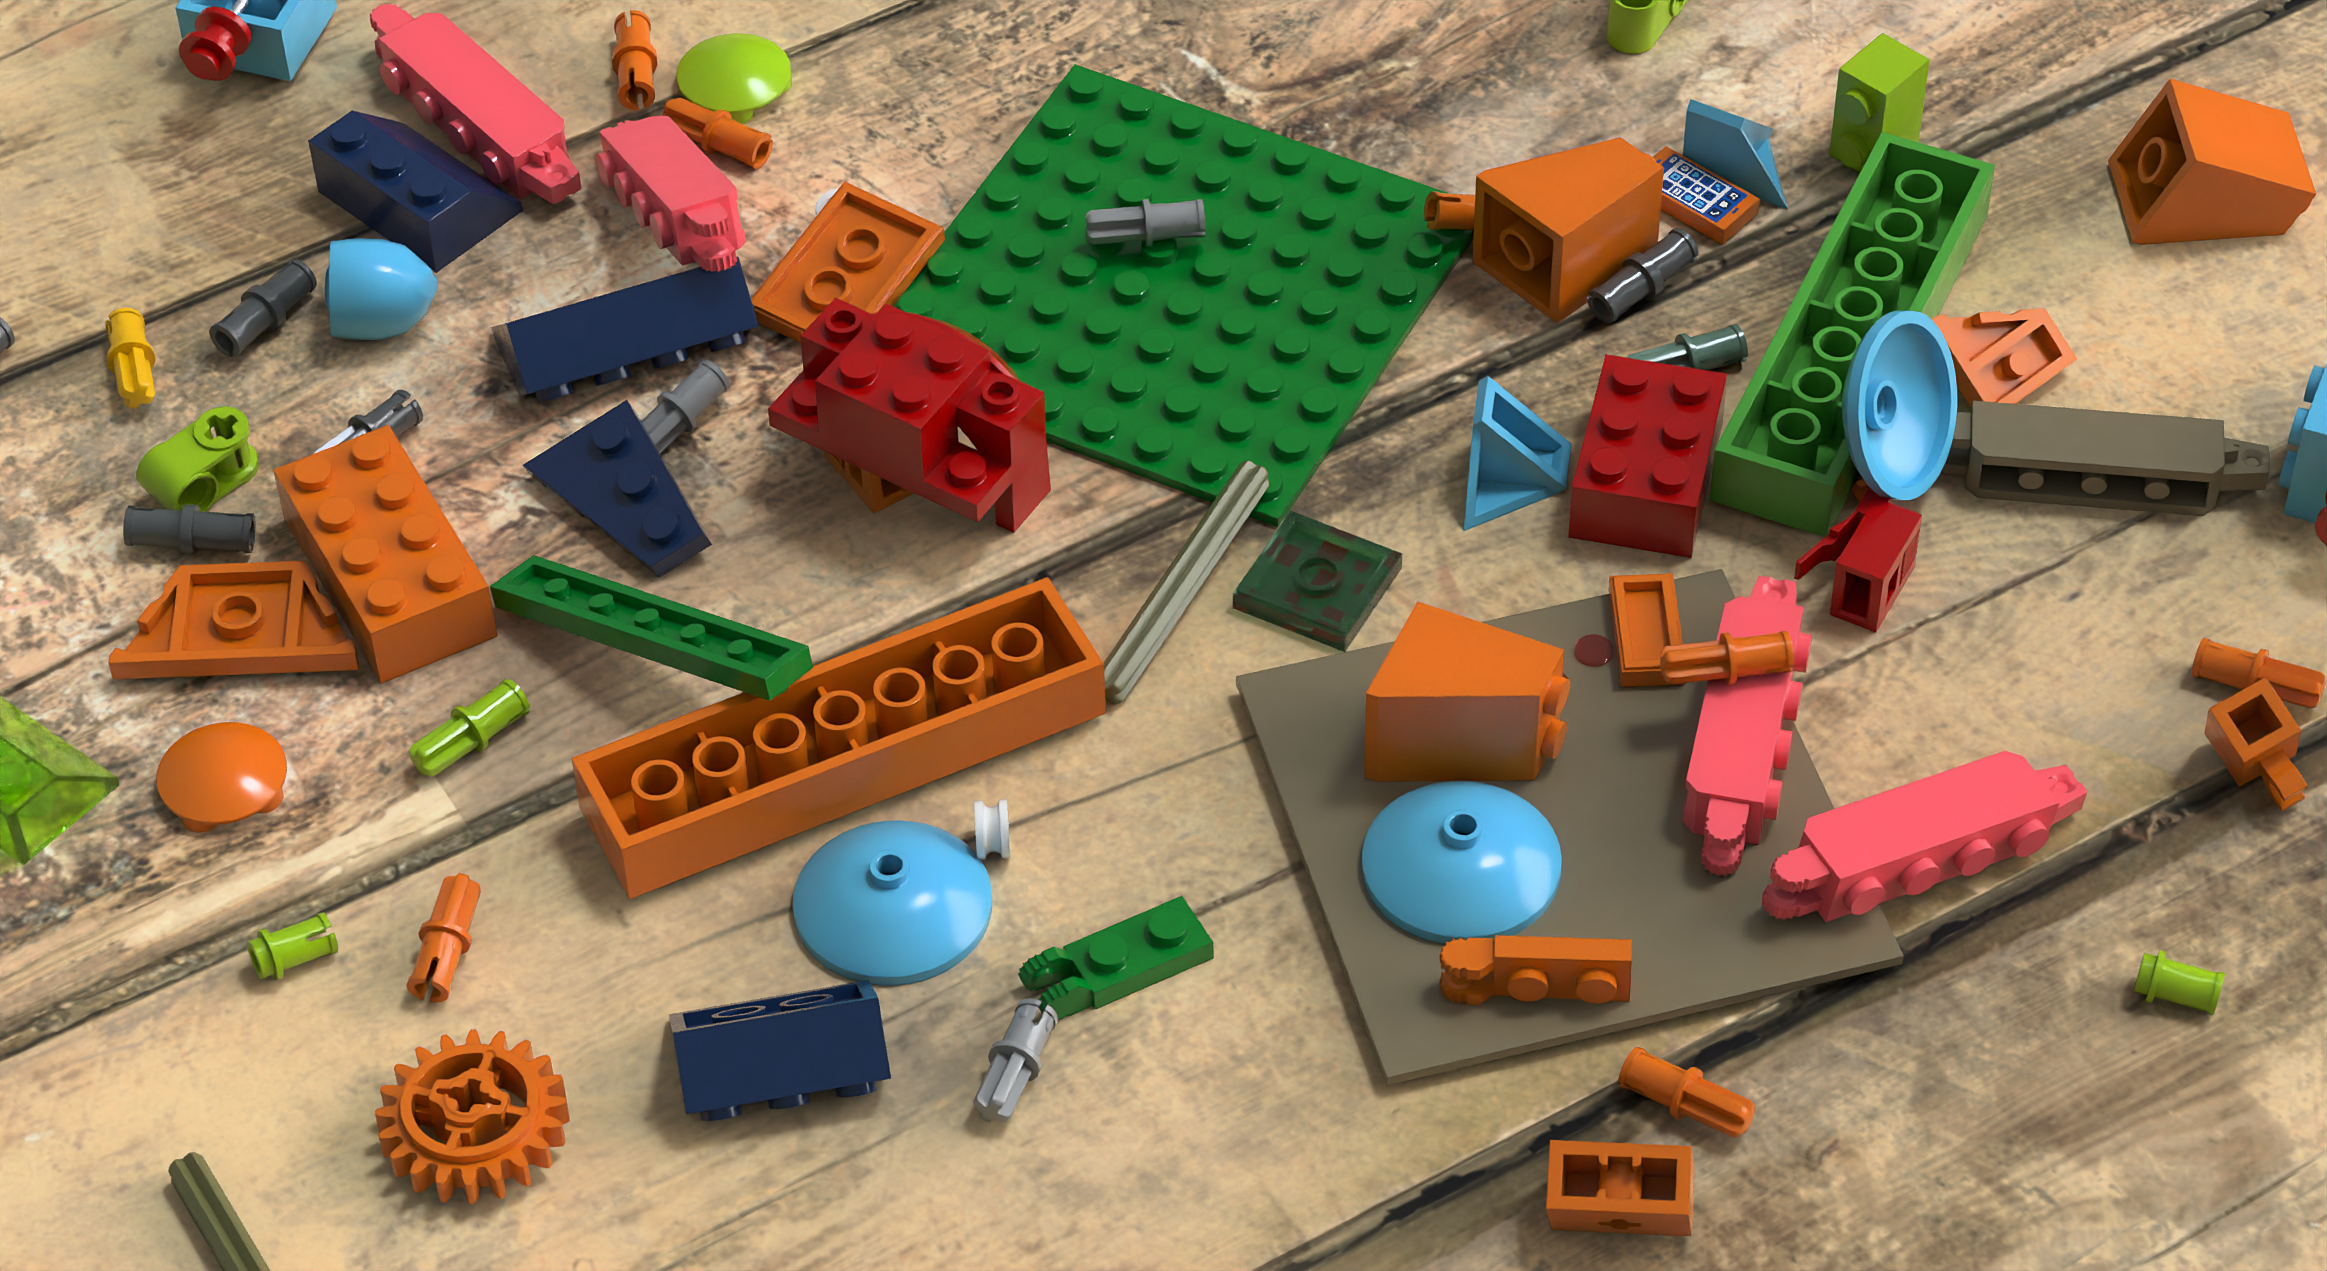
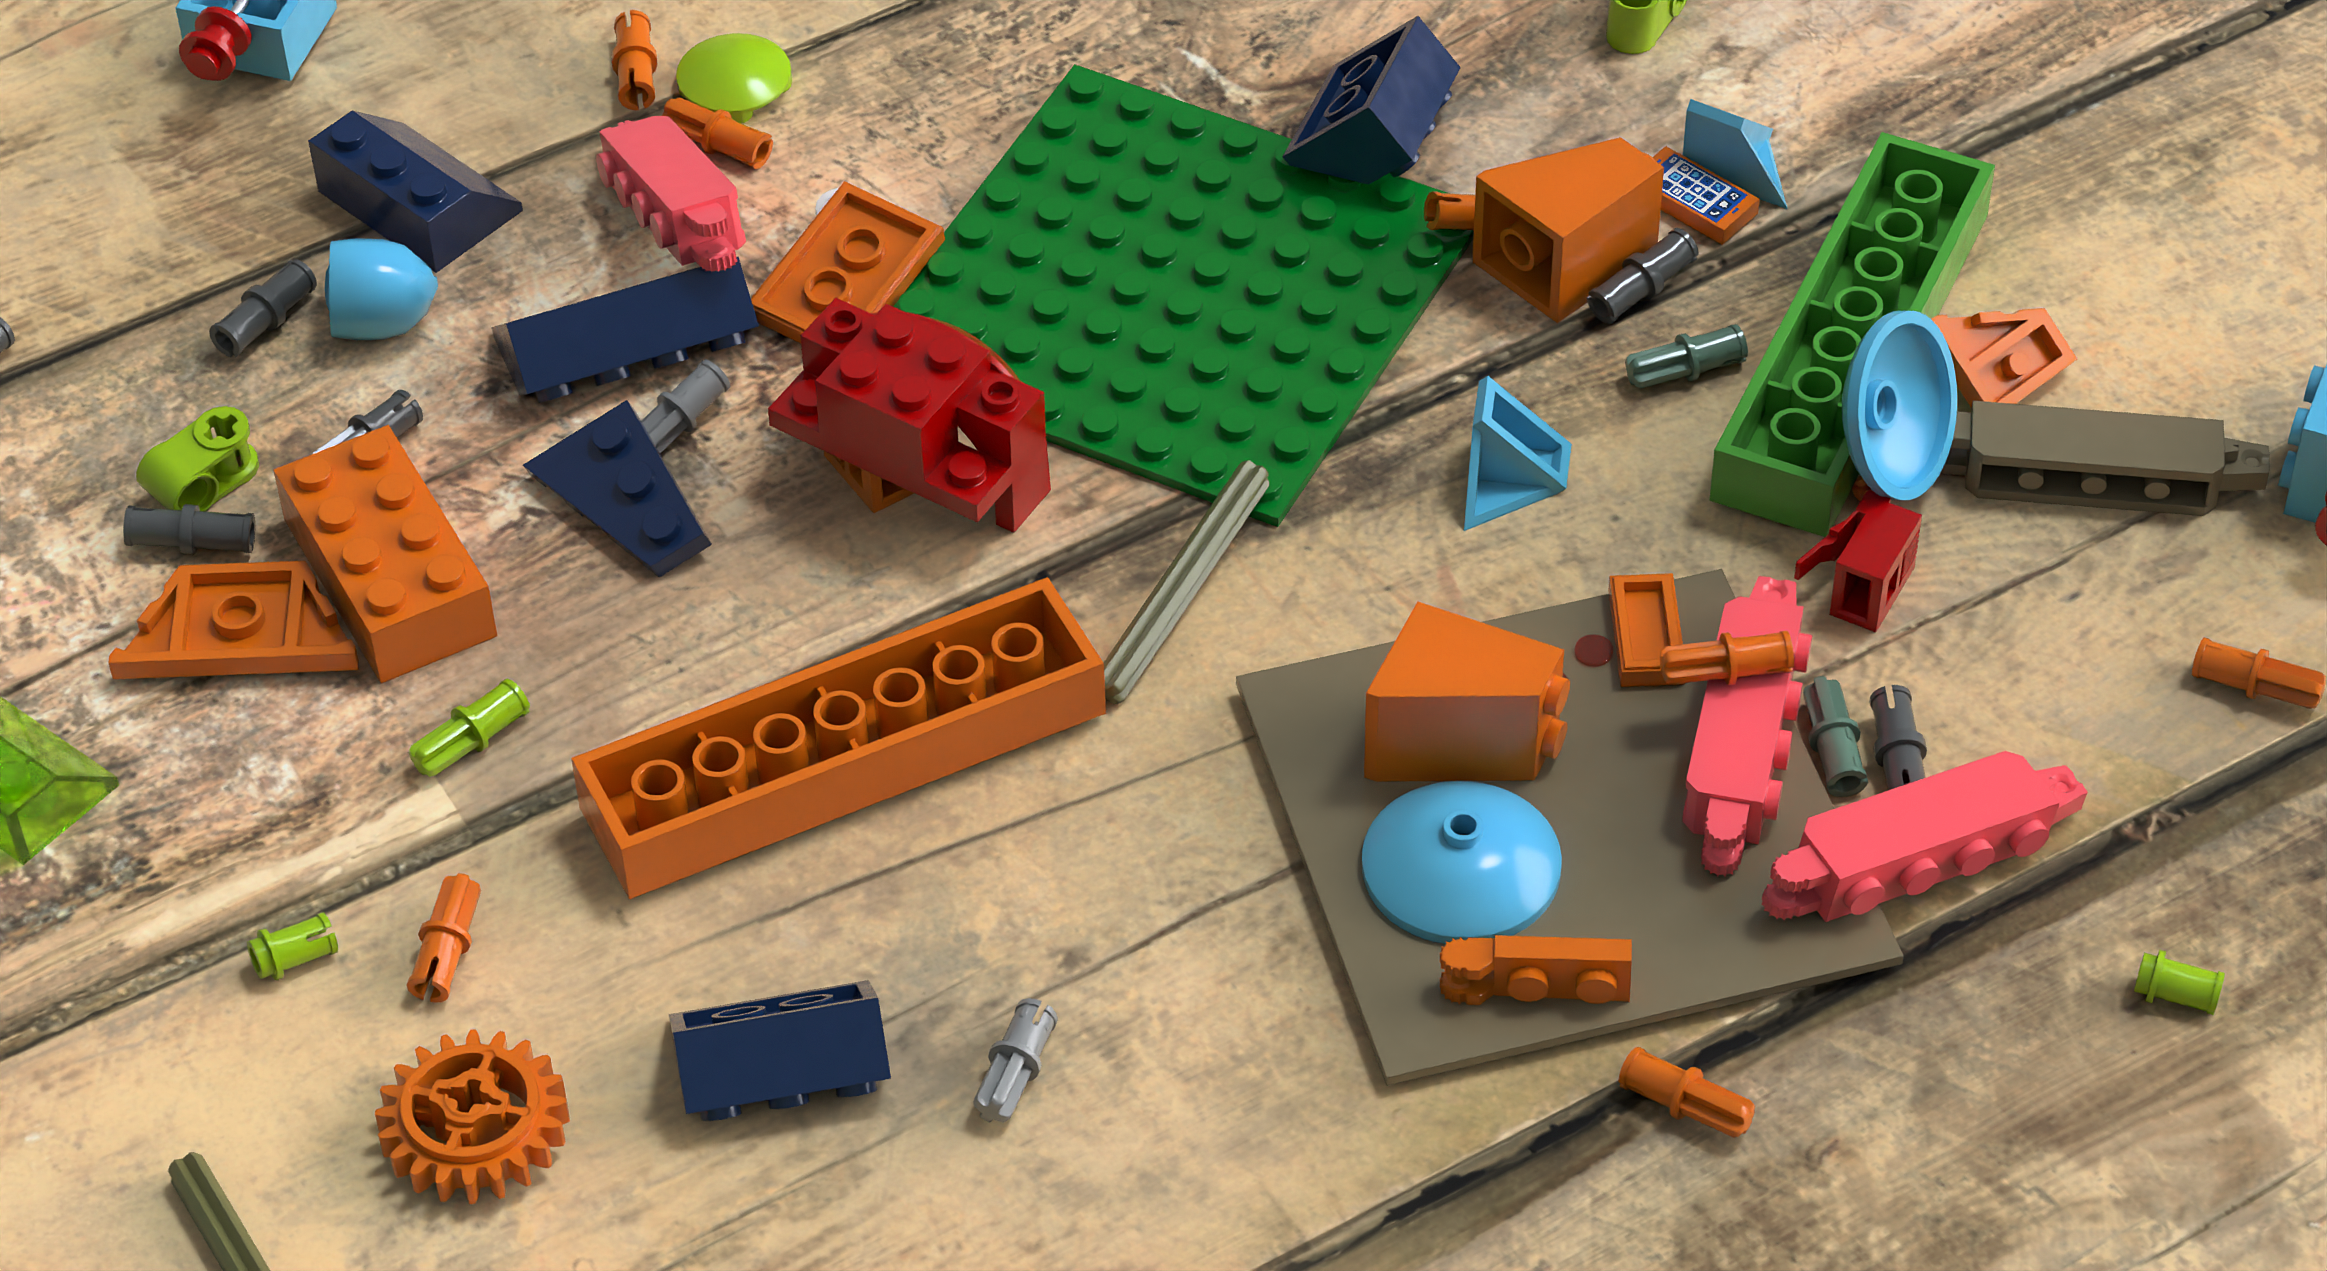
yellow axle [105,307,156,409] -> none
orange dish [156,722,287,833] -> none
coral hinge [370,3,582,205] -> none
green plate [490,555,813,701] -> none
medium azure dish [793,820,992,986] -> none
white bush [974,799,1010,860] -> none
green hinge [1018,896,1214,1019] -> none
light grey axle [1085,199,1206,246] -> none
clear green tile [1233,511,1402,652] -> none
orange brick [1546,1140,1695,1237] -> none
red brick [1568,354,1728,558] -> none
lime brick [1829,33,1930,172] -> none
orange slope [2108,78,2316,245] -> none
orange brick [2204,677,2308,812] -> none
none -> dark blue slope [1282,16,1461,185]
none -> sand green axle [1803,676,1868,797]
none -> dark grey pin [1869,685,1927,790]

